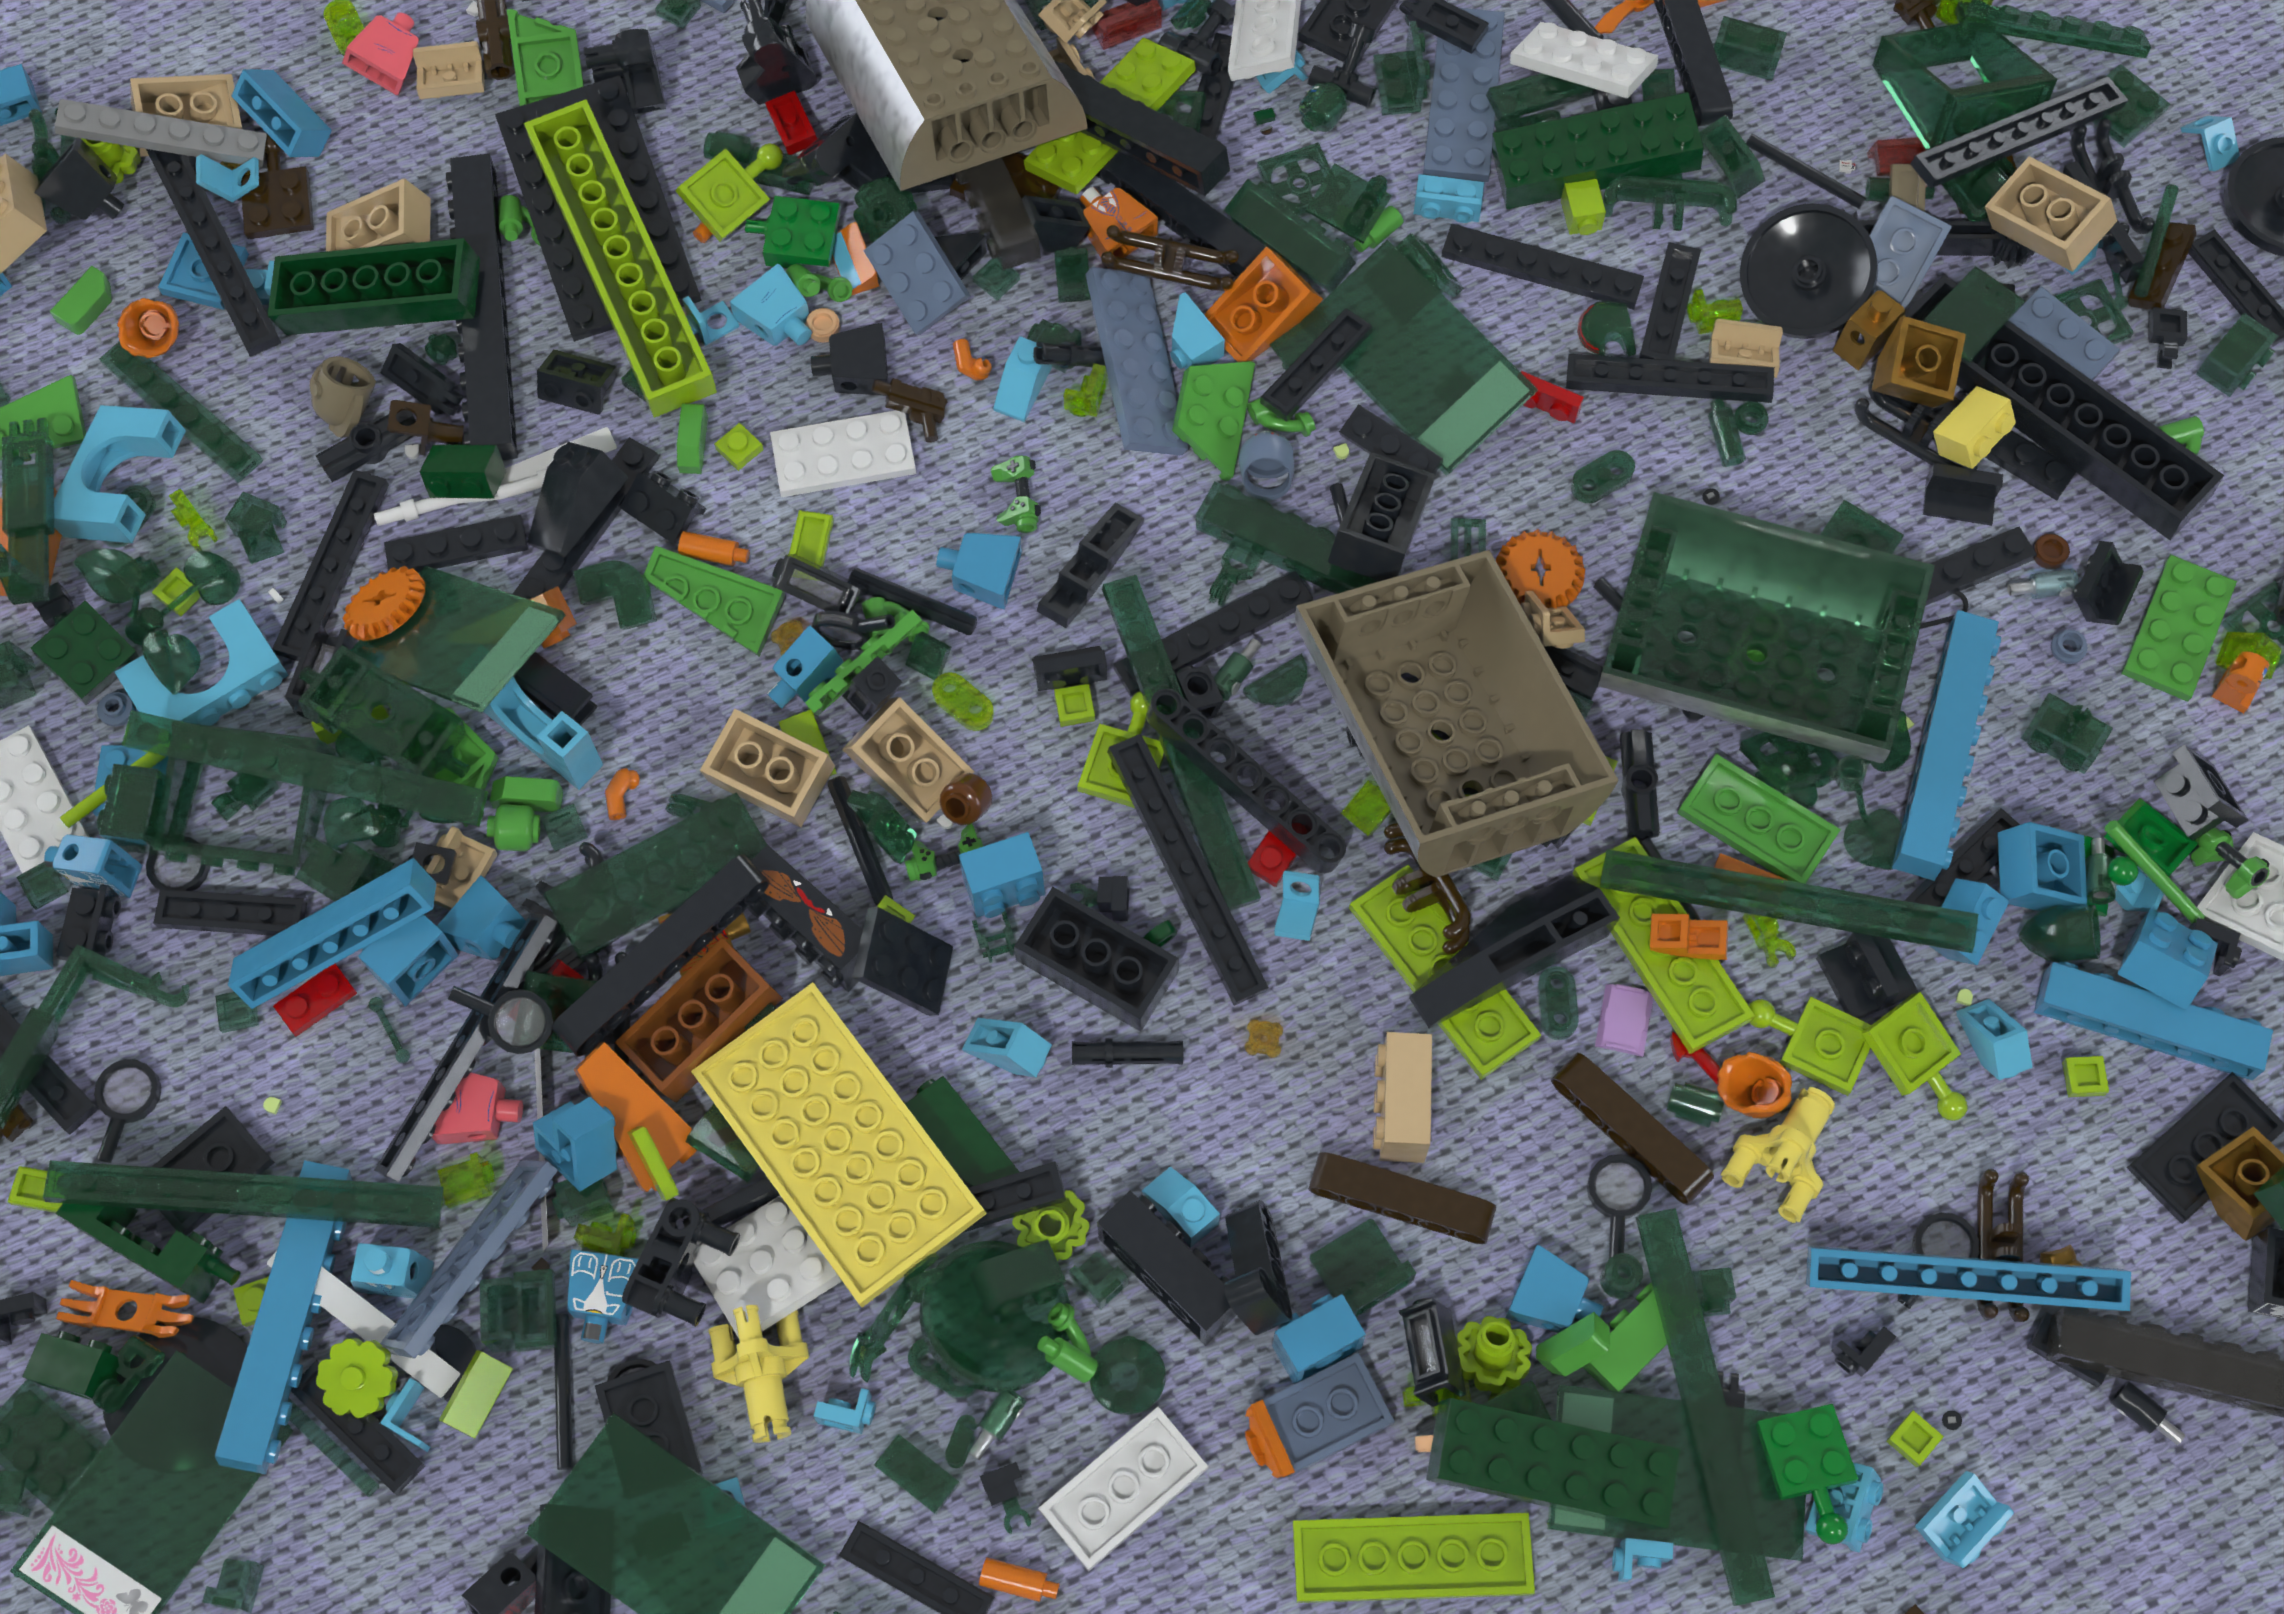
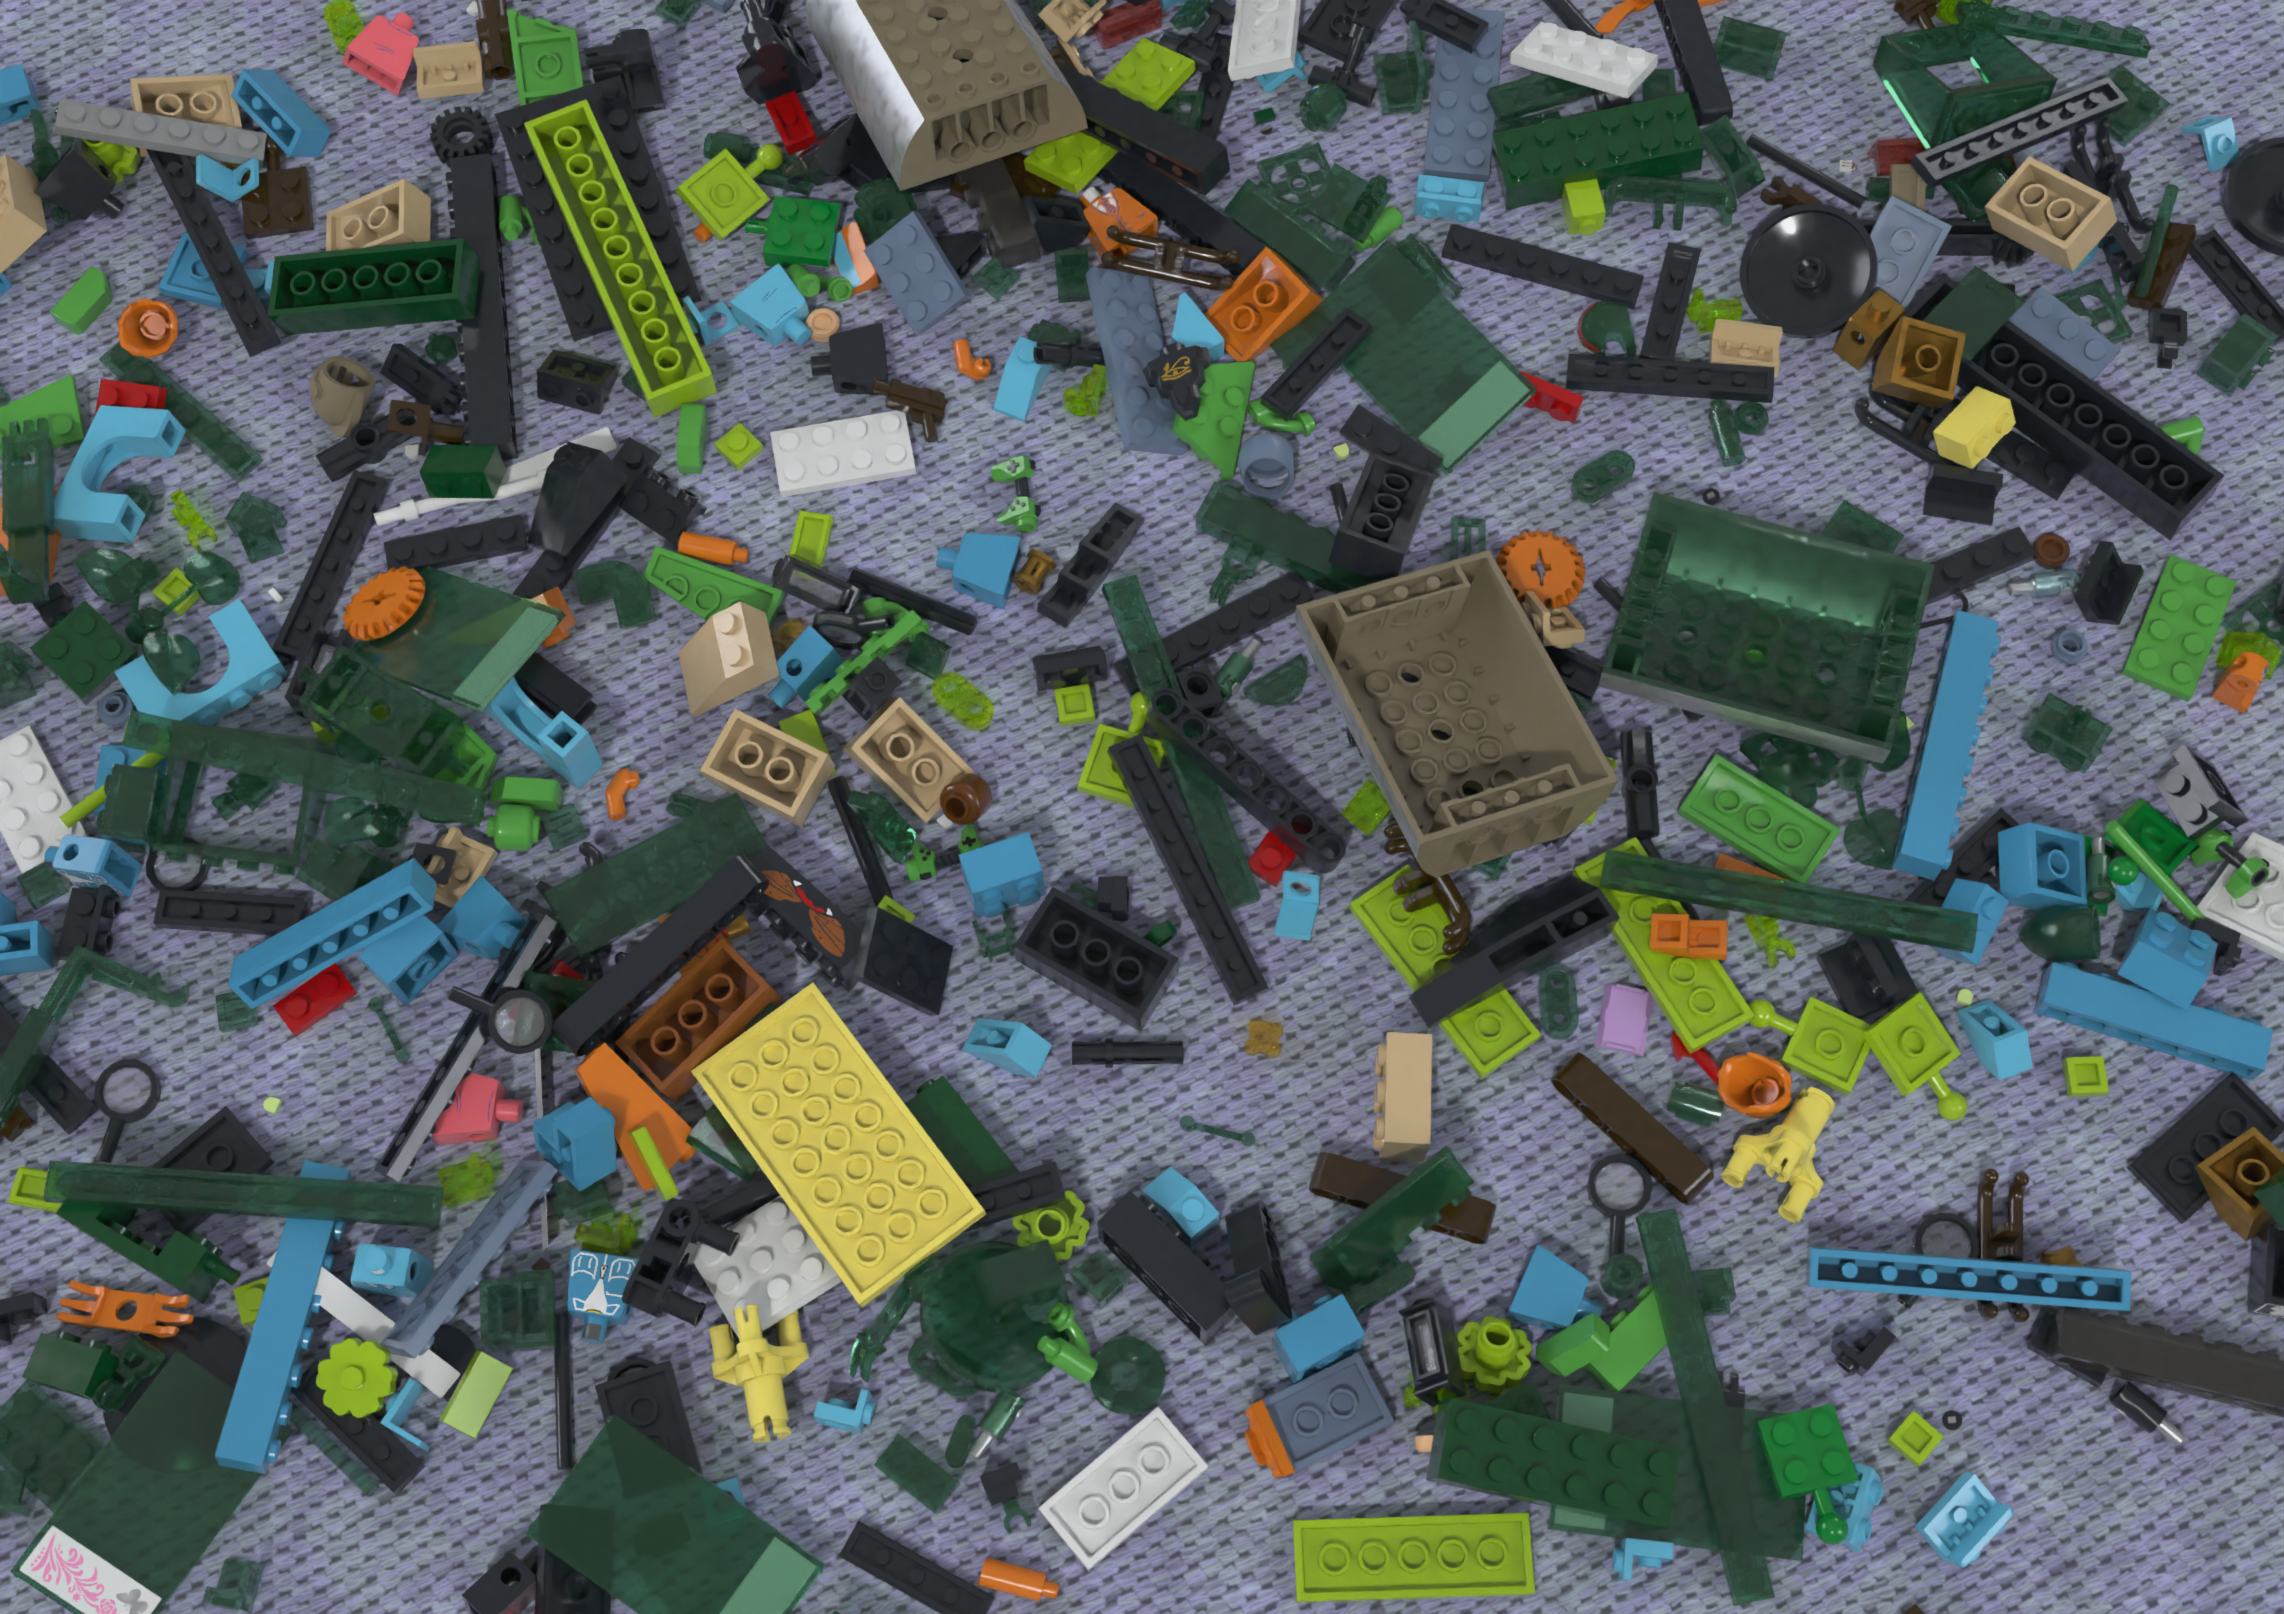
none -> red plate [95,379,167,412]
none -> black tyre [430,106,494,168]
none -> tan slope [678,601,779,717]
none -> pearl gold bush [1012,549,1056,596]
none -> black rock [1143,343,1210,421]
none -> hinge [1180,1116,1256,1147]
none -> clear green slope [1324,1146,1474,1279]
none -> dark brown plate [1760,177,1823,211]

